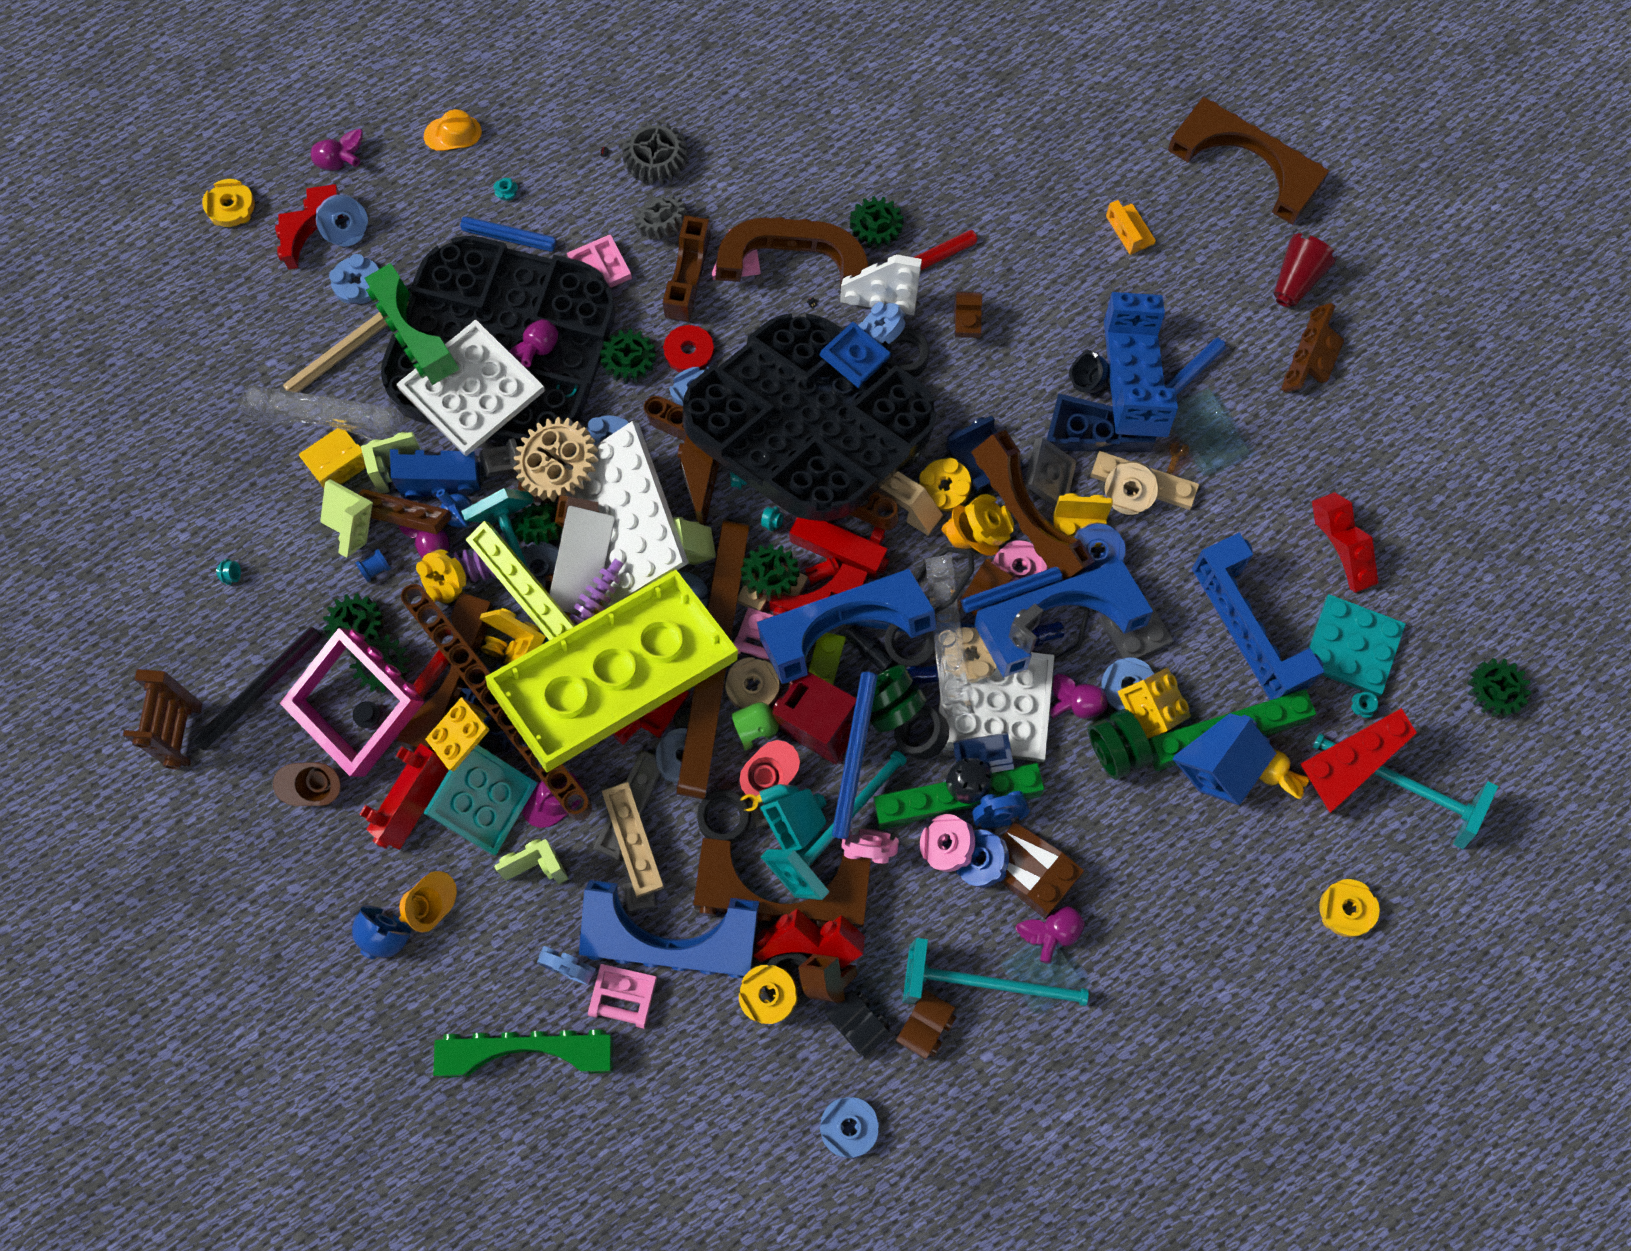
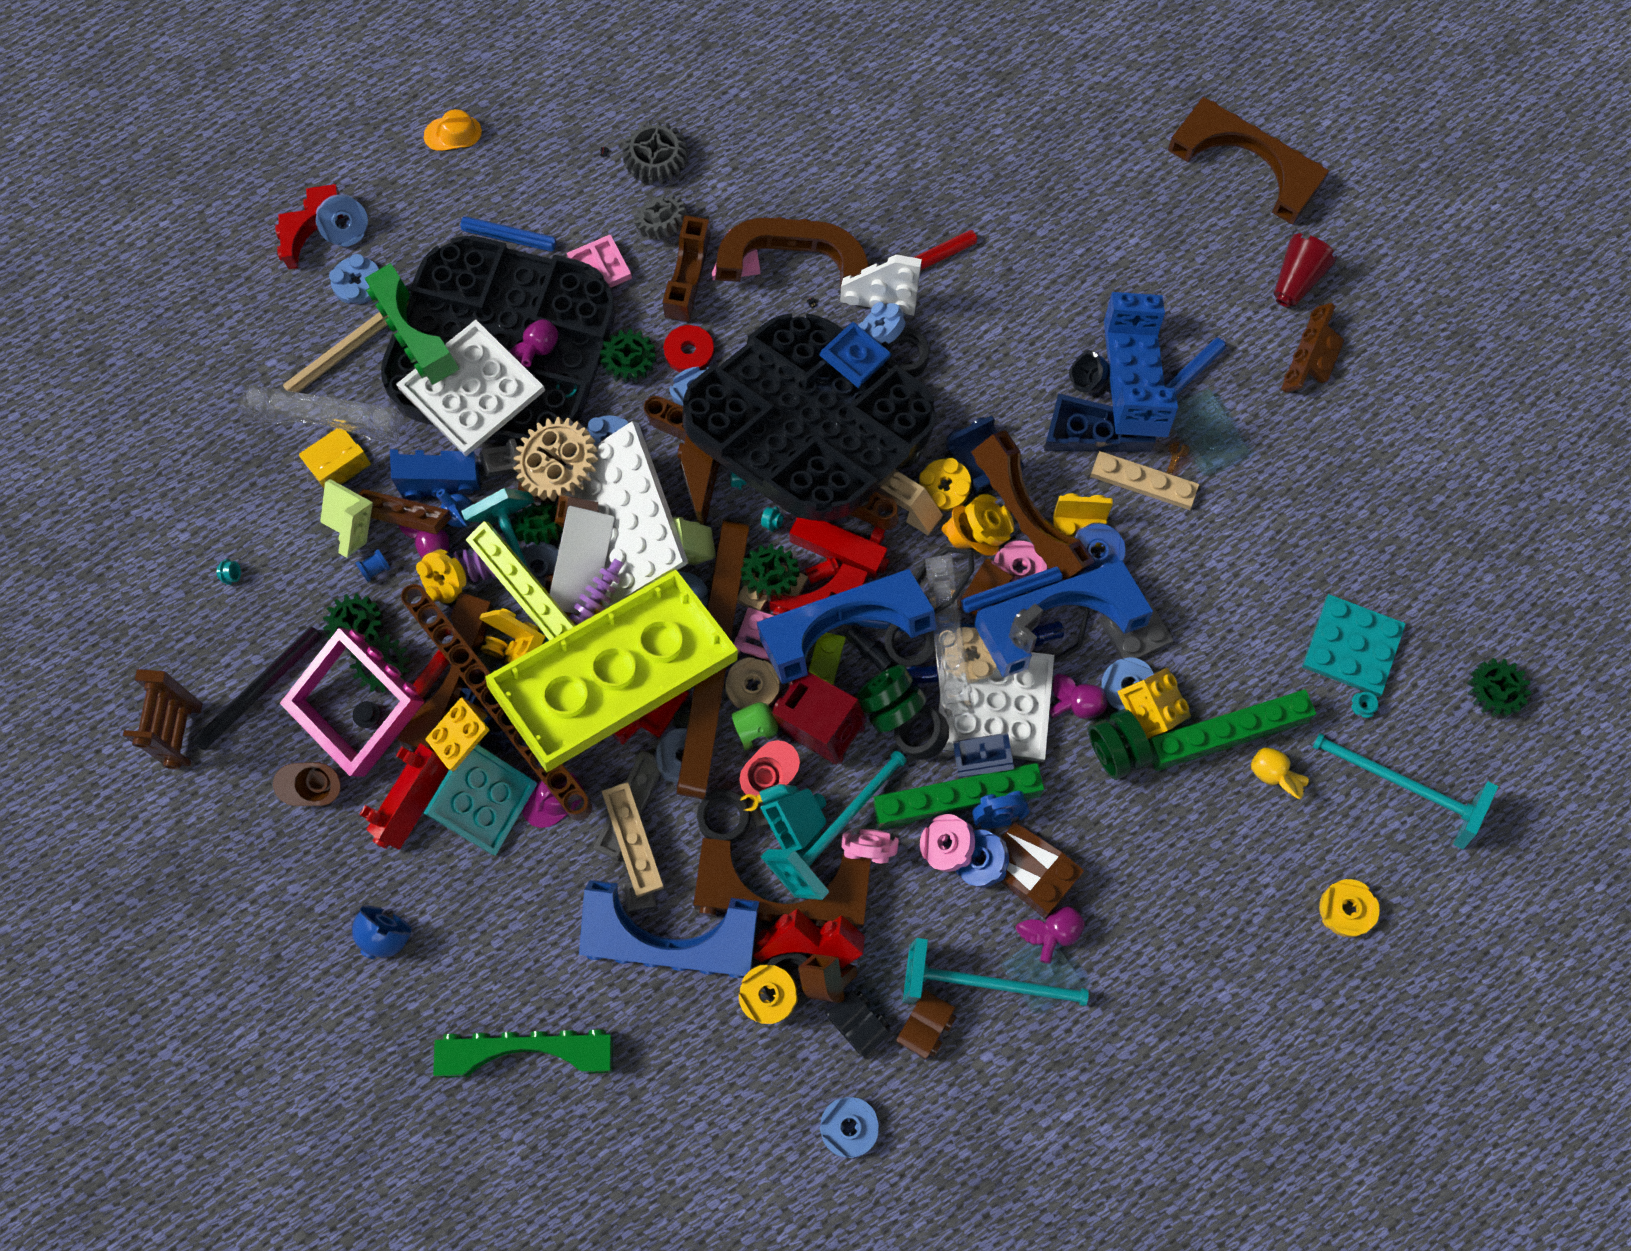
yellow plate [202,179,255,227] -> none
magenta piece [311,129,363,171] -> none
yellowish green bracket [361,432,421,494] -> none
light orange piece [398,871,457,933] -> none
teal plate [493,178,518,201] -> none
yellowish green bracket [494,839,569,884] -> none
medium blue plate [537,946,596,985] -> none
bright pink plate [588,964,657,1029] -> none
blue axle [832,672,877,839] -> none
dark green gear [849,196,903,249] -> none
black helmet [946,758,993,804] -> none
reddish brown brick [954,291,982,338] -> none
flat silver plate [1024,437,1076,507] -> none
tan plate [1105,461,1158,515] -> none
light orange panel [1106,200,1156,255] -> none
blue slope [1173,713,1276,806] -> none
blue plate [1192,532,1325,700] -> none
red wedge [1300,708,1417,813] -> none
red arch [1312,492,1379,593] -> none

